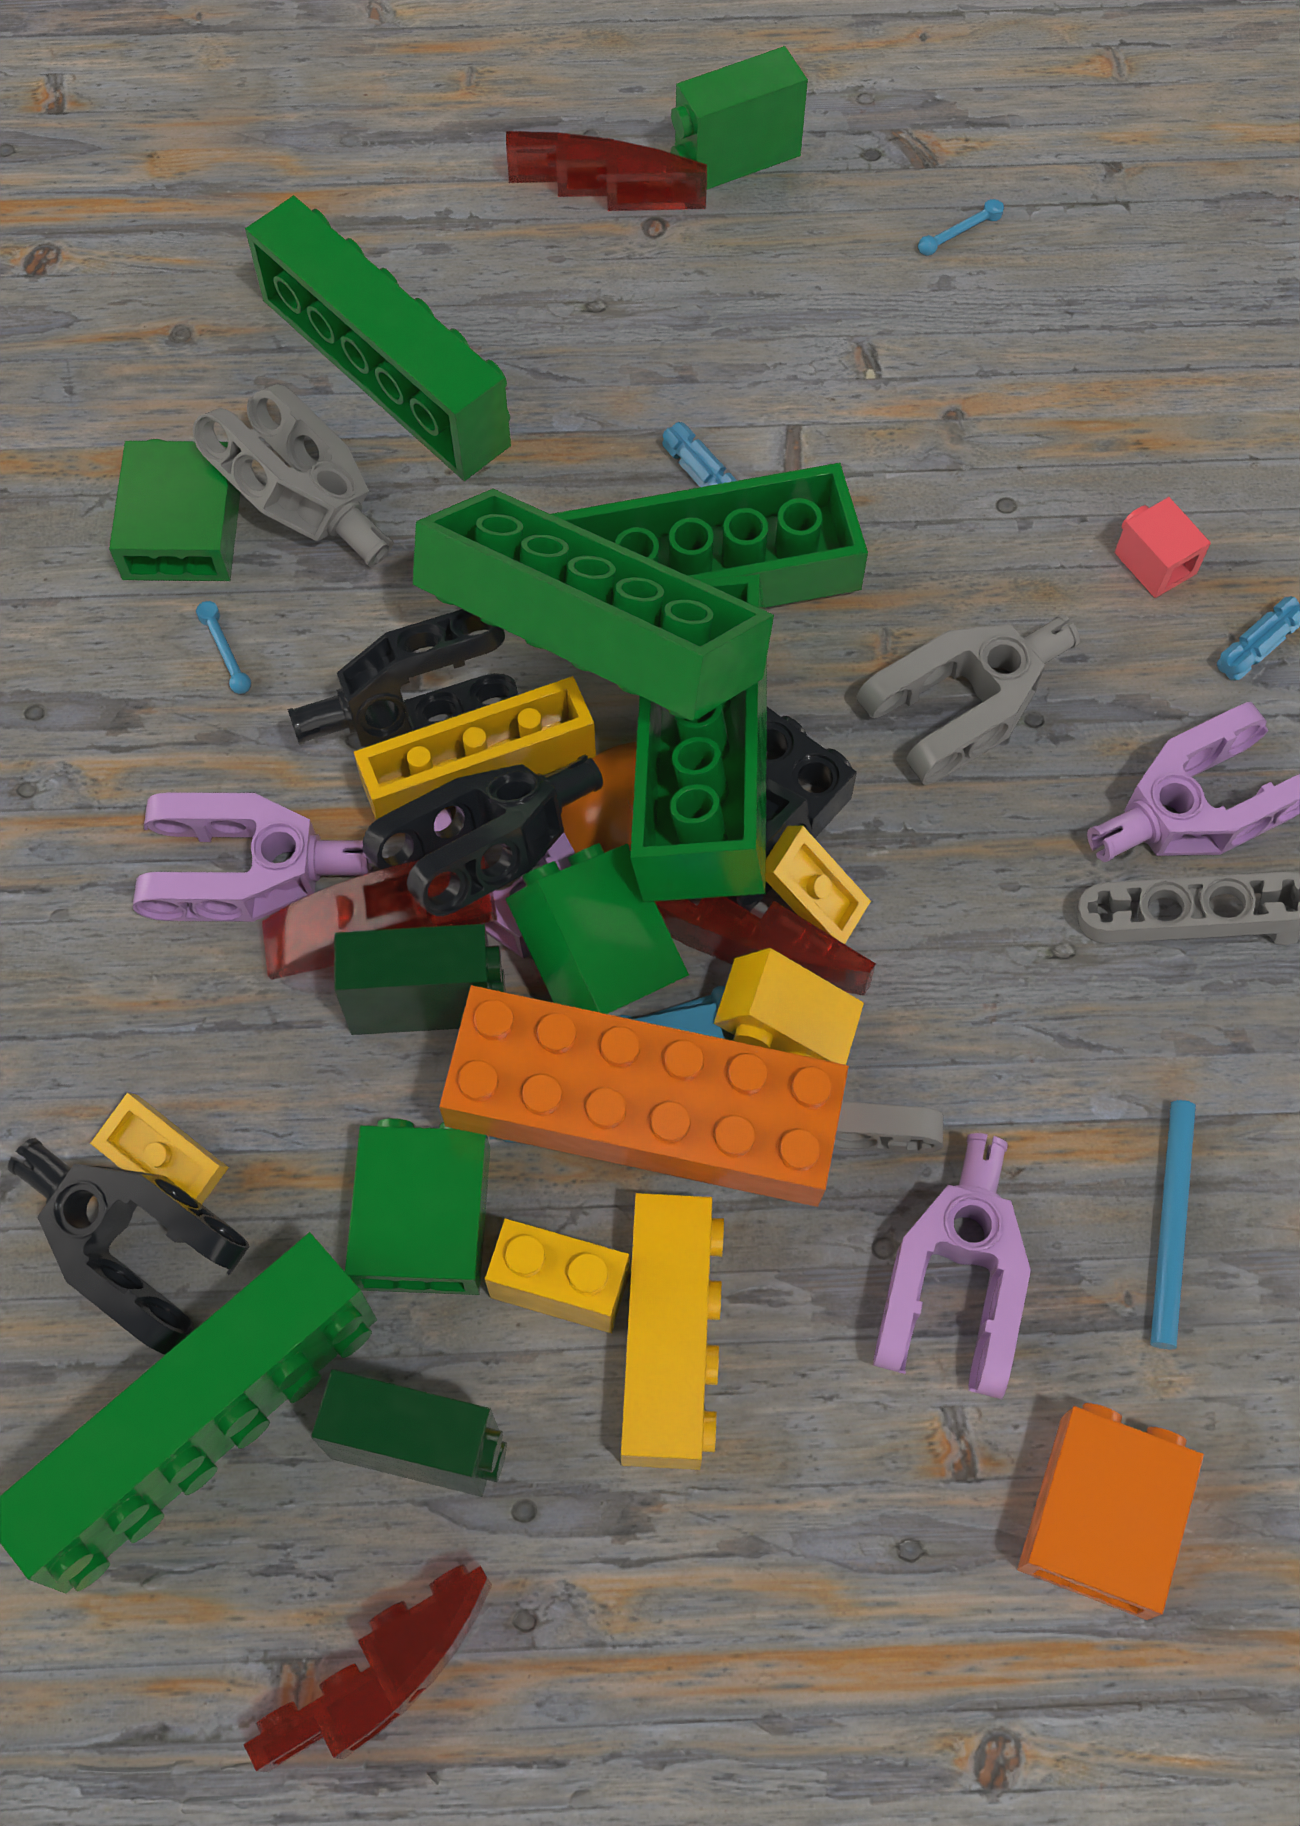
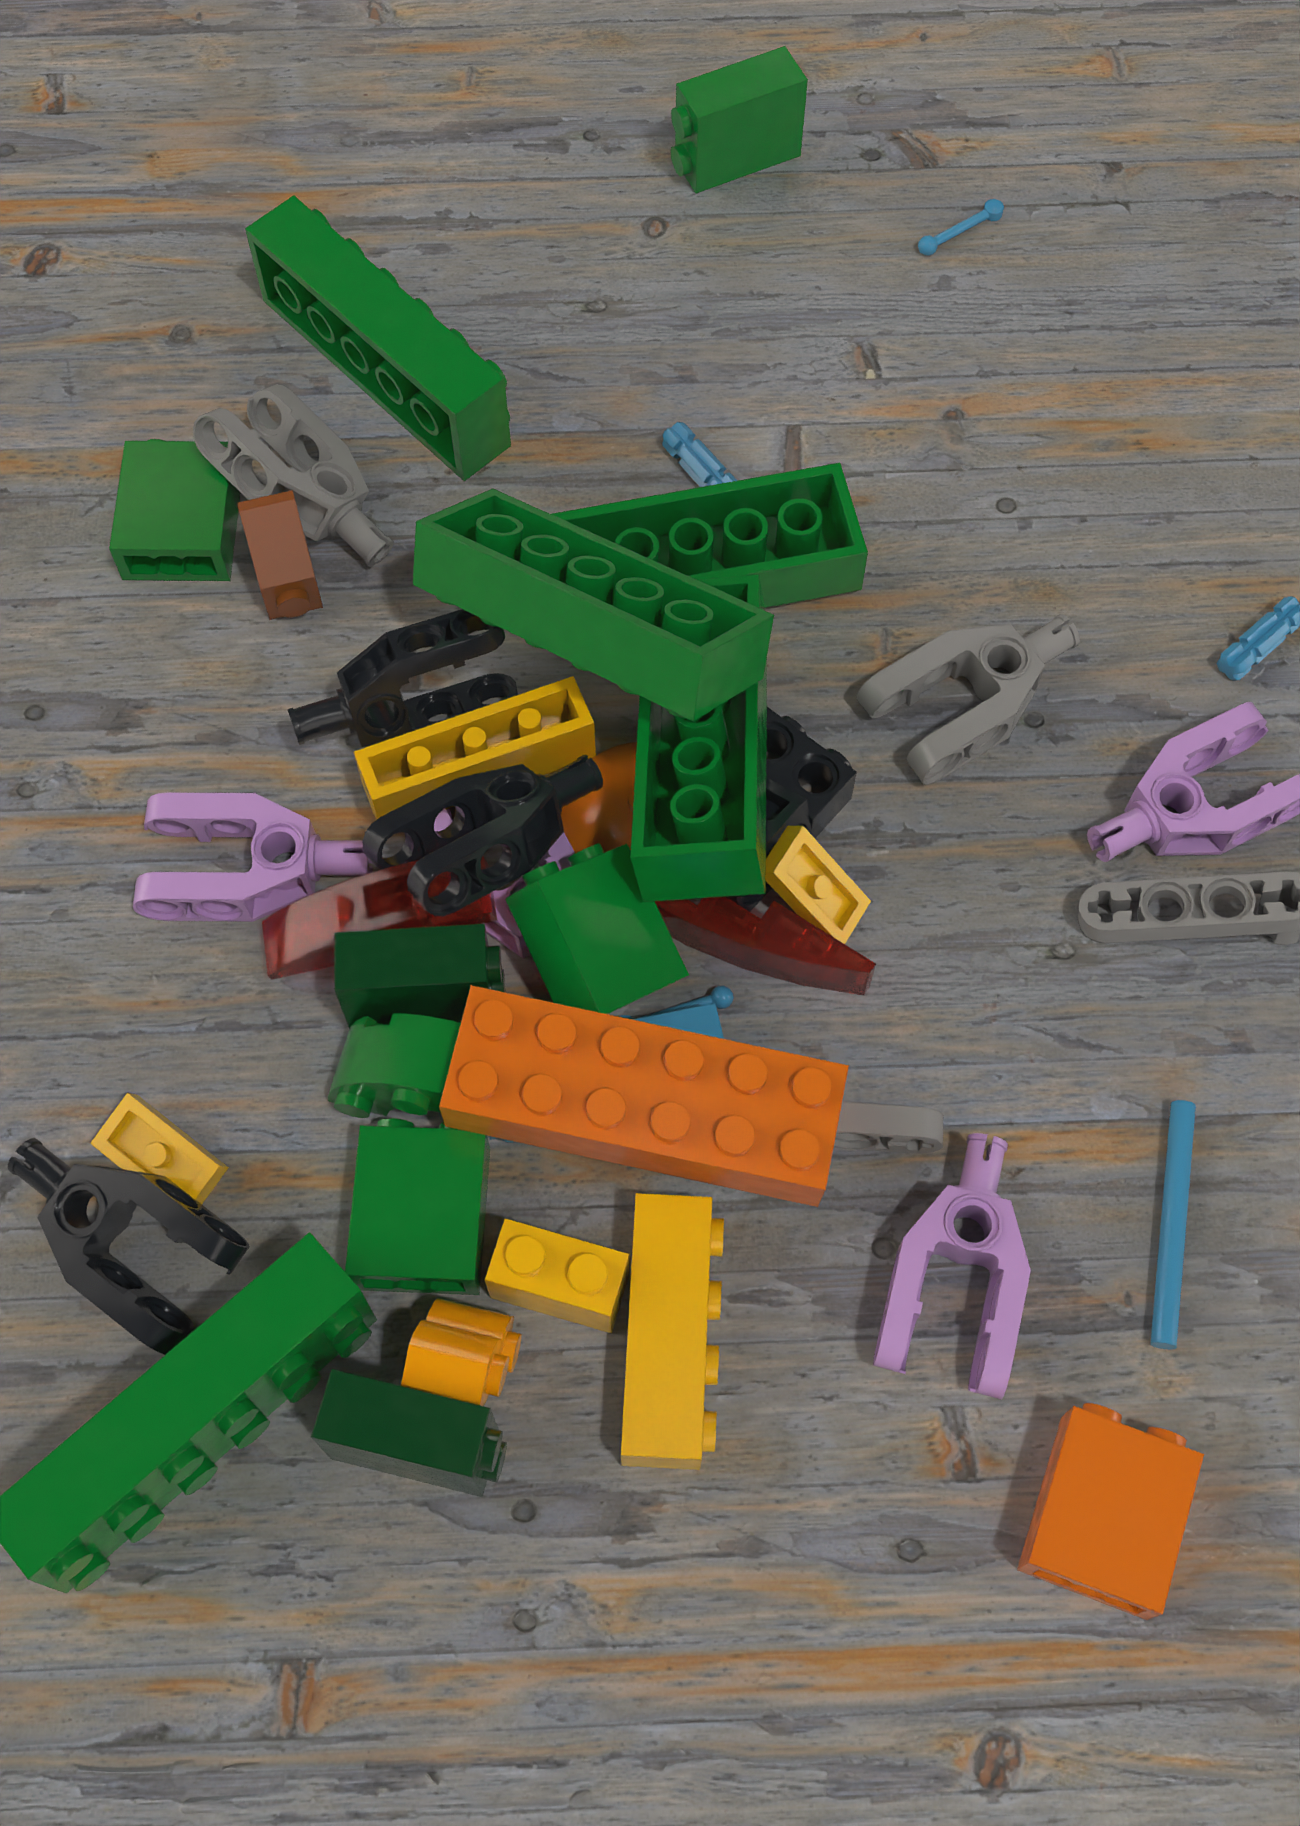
dark azure hinge [196,601,251,694] -> none
clear red slope [243,1564,492,1772] -> none
clear red slope [506,131,707,211] -> none
yellow brick [713,948,864,1065] -> none
coral brick [1114,497,1211,598] -> none
none -> dark orange slope [237,490,323,620]
none -> green brick [328,1013,461,1118]
none -> light orange brick [401,1298,522,1406]

